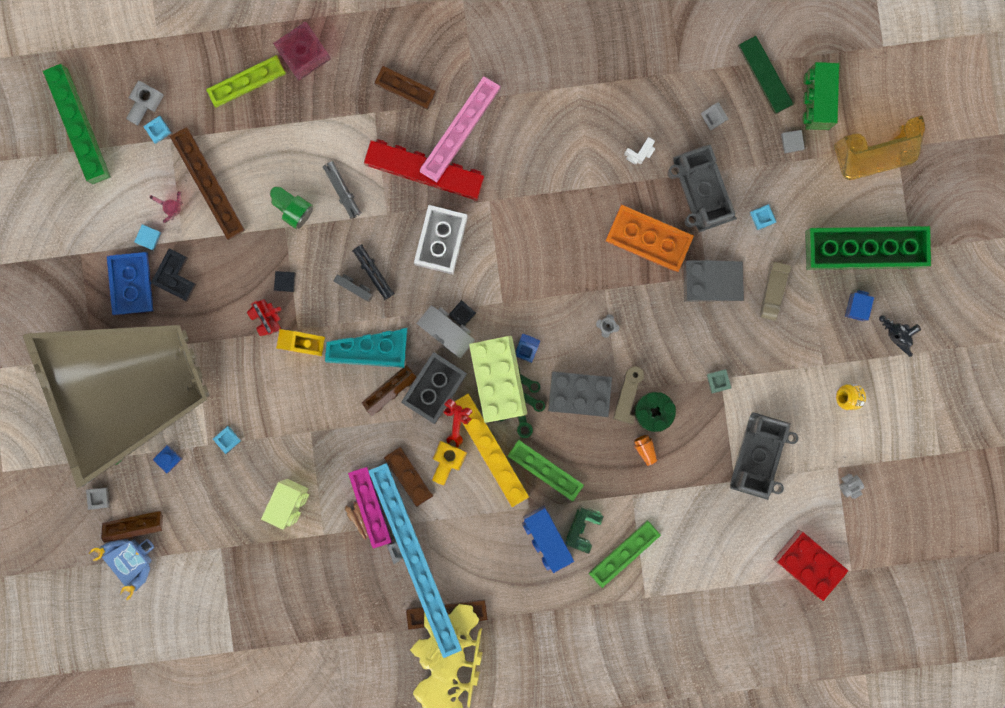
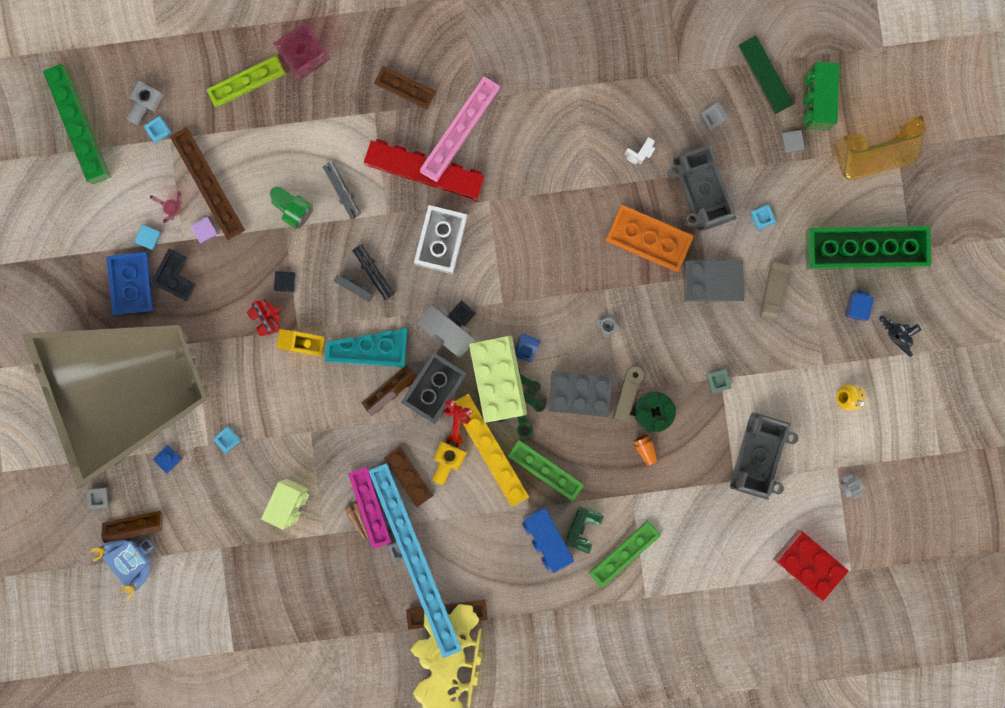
none -> lavender tile [191,216,218,244]

